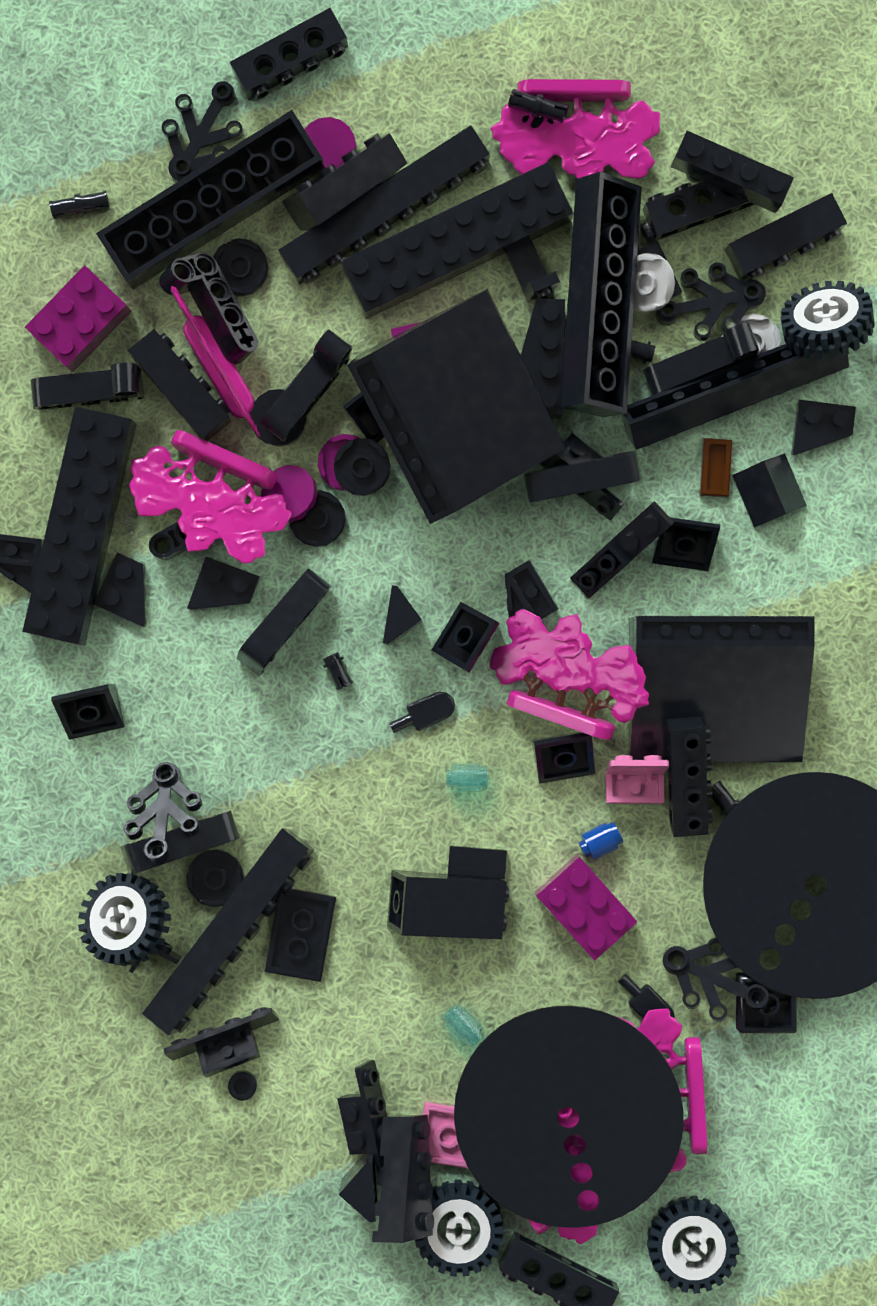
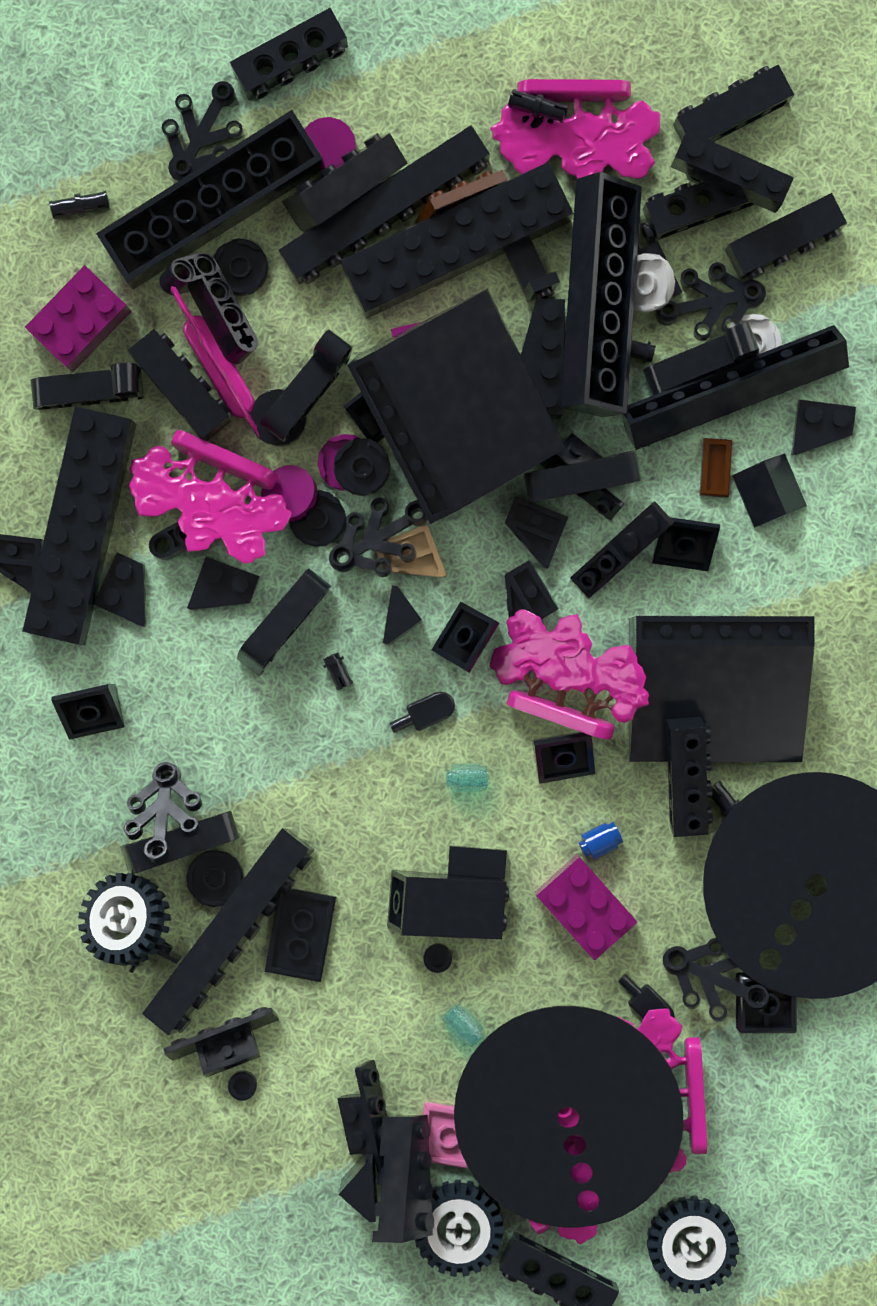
bright pink bracket [605,755,669,804] -> none
black wheel [780,281,875,360] -> none
none -> black plant [329,497,428,577]
none -> tan wing [377,524,447,578]
none -> reddish brown wing [415,170,508,224]
none -> black tile [423,943,452,973]
none -> black wing [504,496,568,569]
none -> black brick [673,64,795,142]

